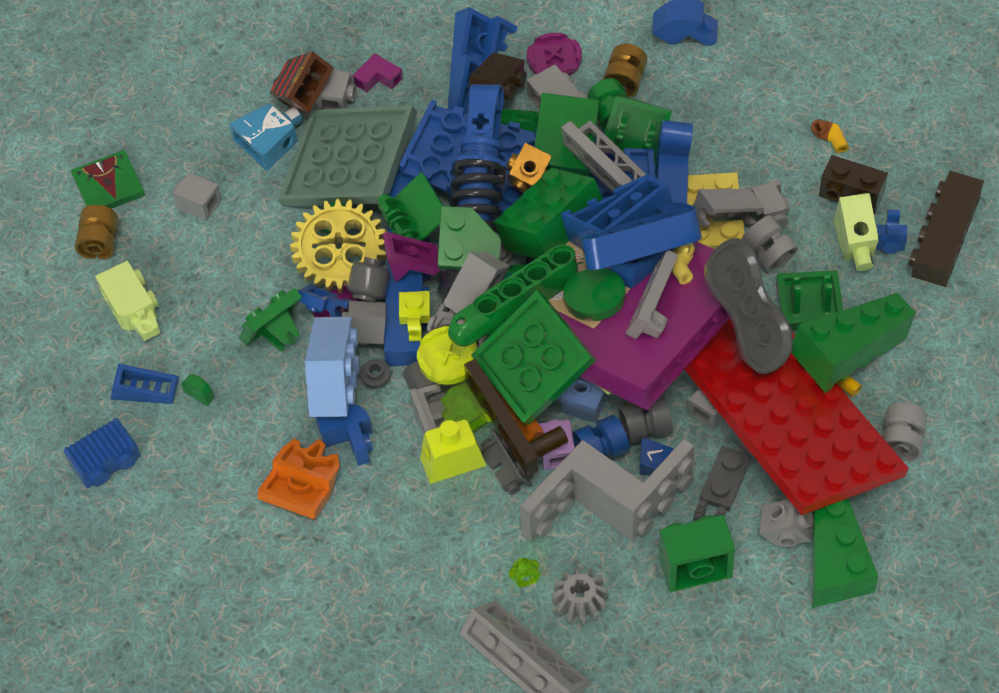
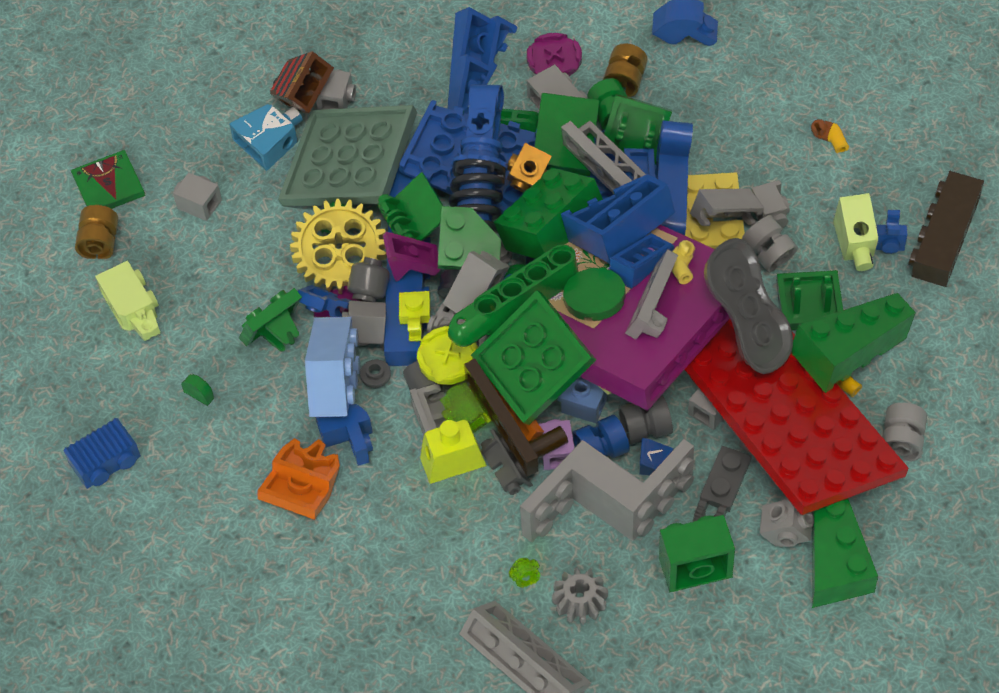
blue slope [111,363,179,404] -> none
magenta piece [352,53,403,93] -> none
dark brown brick [469,52,527,106] -> none
blue beam [581,202,702,270] -> none
dark brown brick [819,155,888,214] -> none

